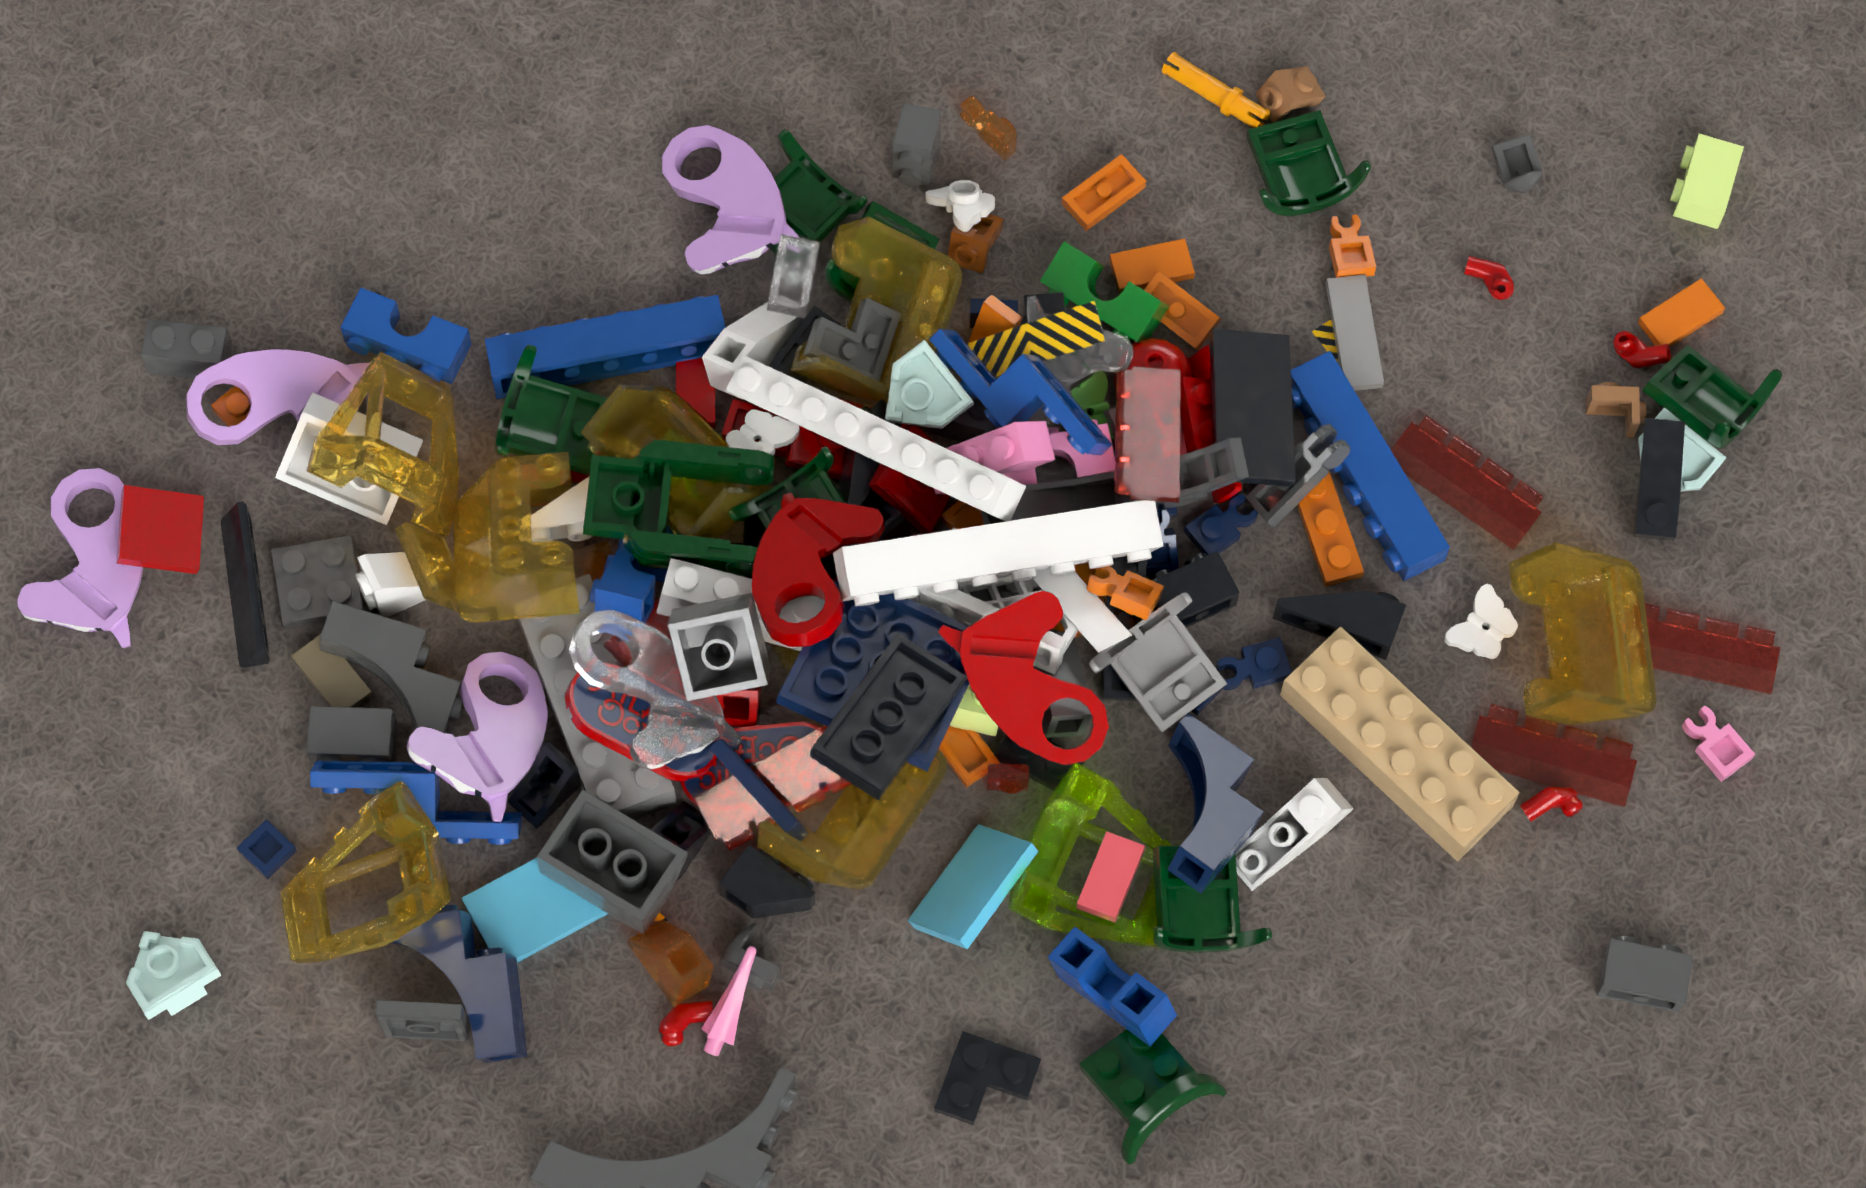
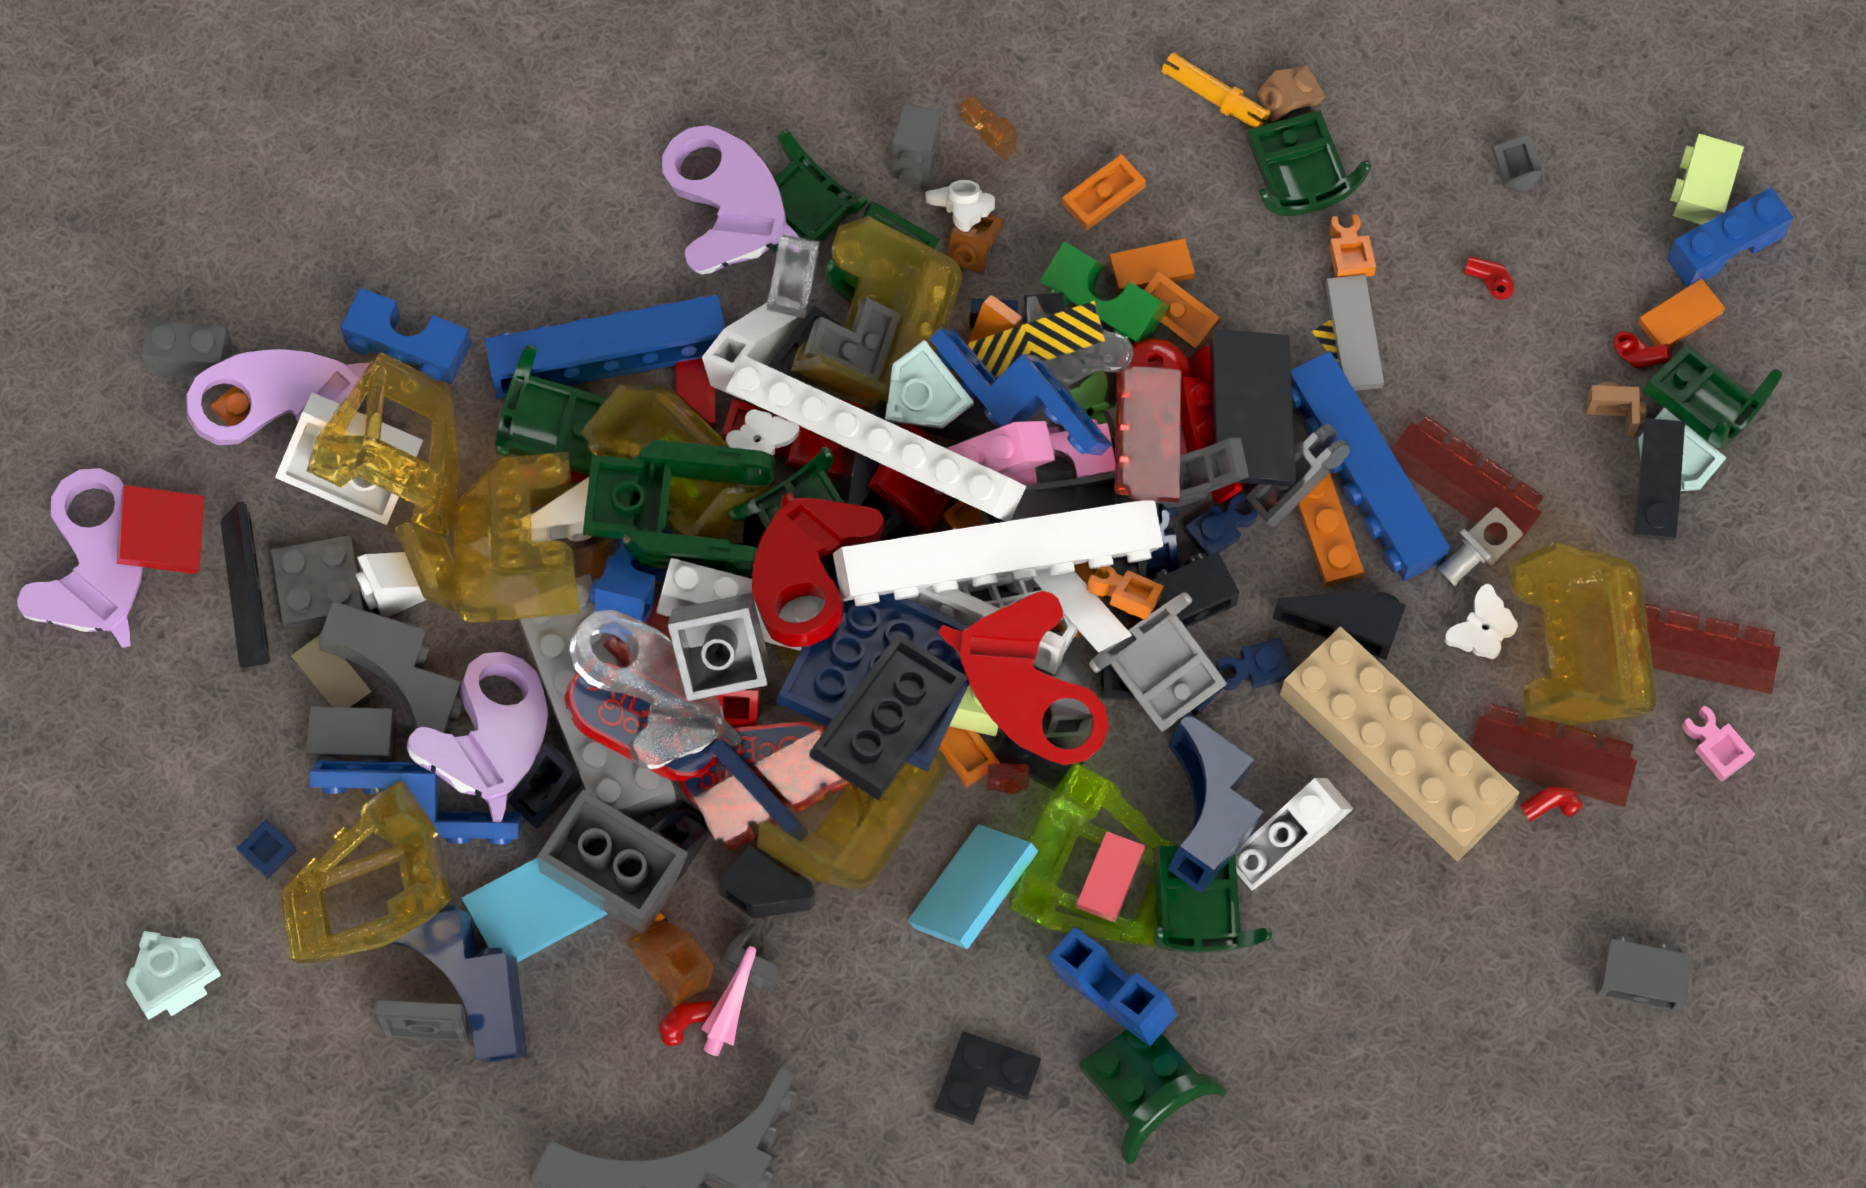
none -> light grey bracket [1438,507,1523,586]
none -> blue arch [1667,187,1794,287]

